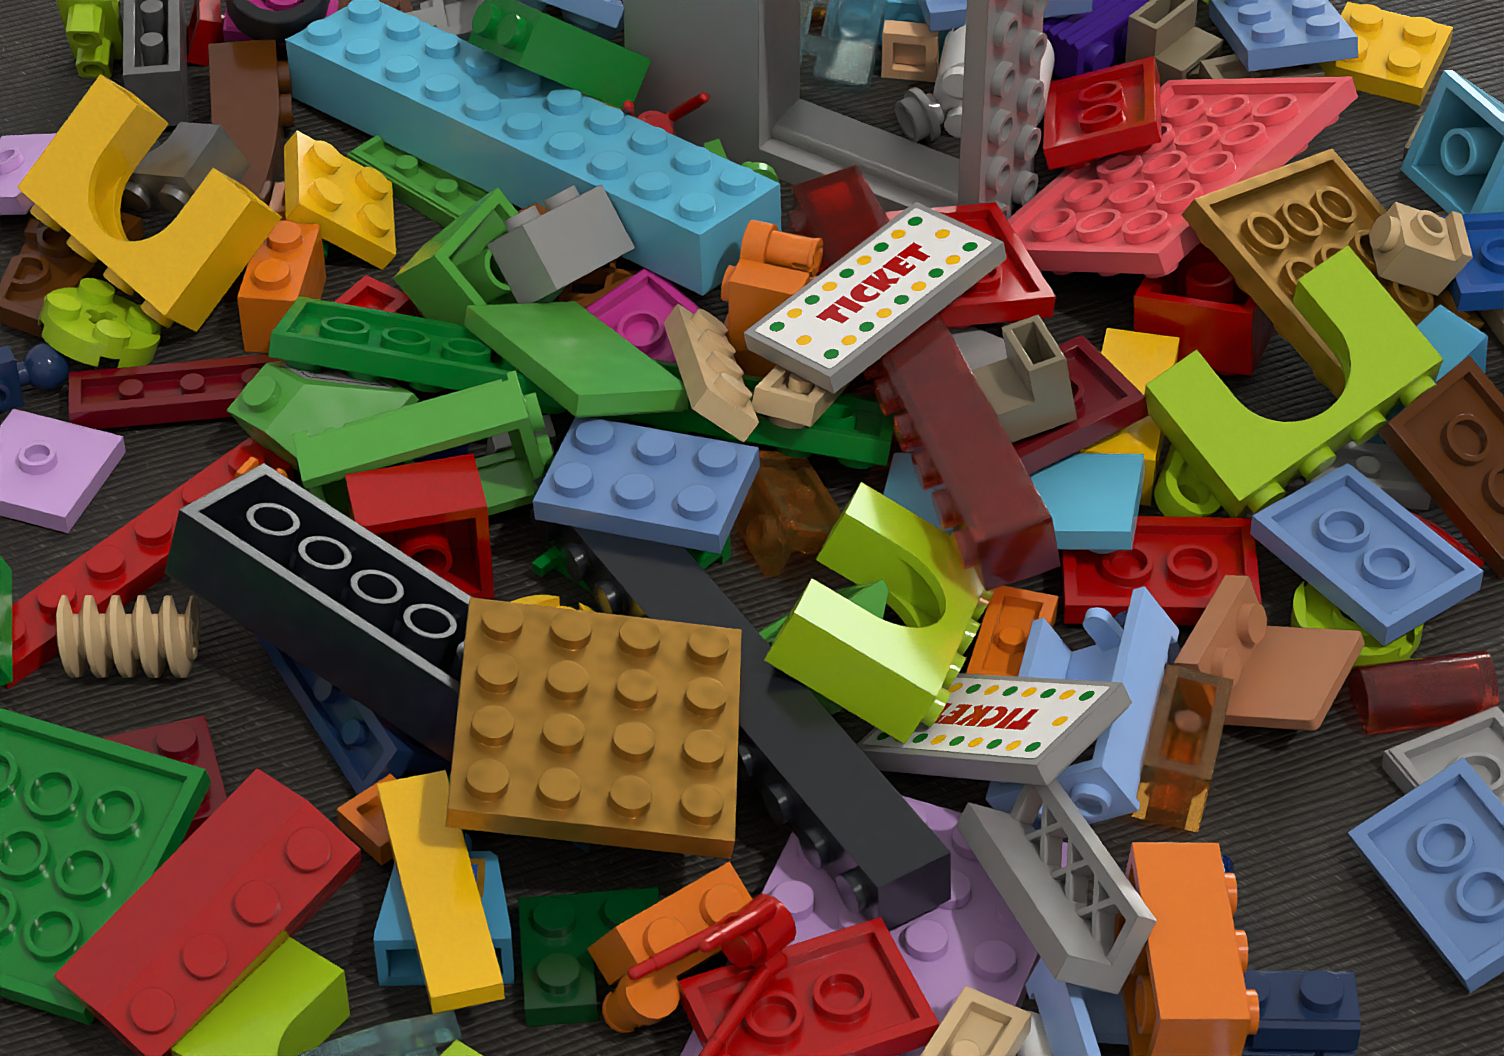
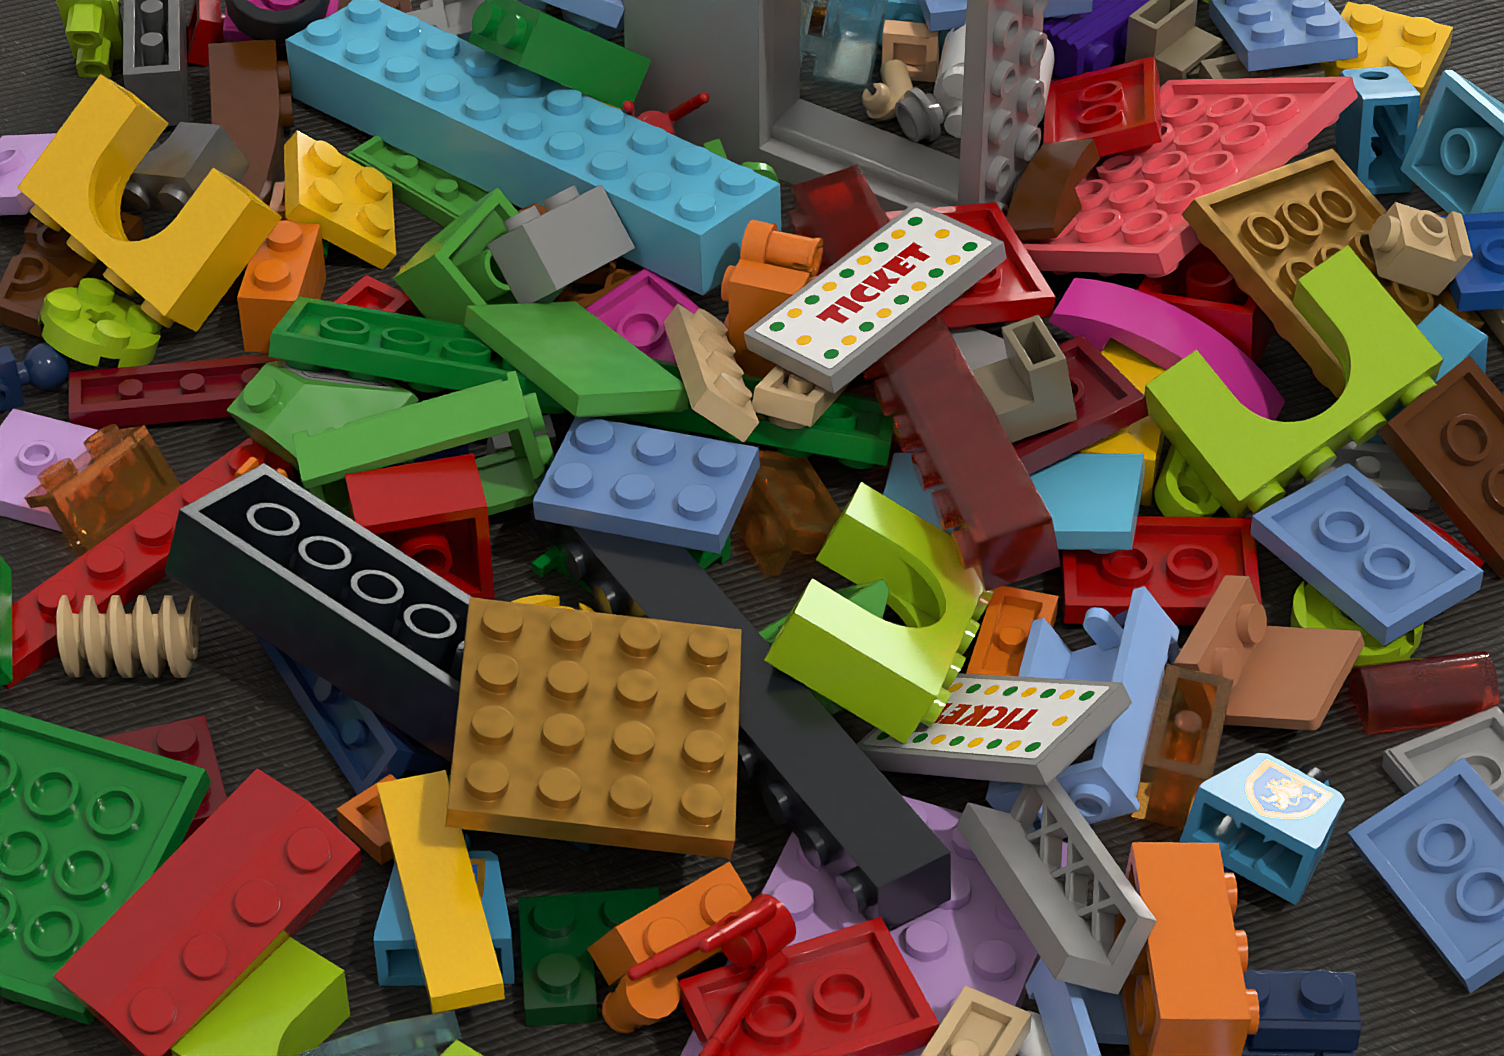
none -> clear orange bracket [24,424,181,557]
none -> tan arm [862,59,913,122]
none -> reddish brown slope [1006,139,1100,241]
none -> dark pink slope [1049,278,1285,421]
none -> dark azure torso [1179,753,1345,905]
none -> dark azure torso [1335,66,1420,195]

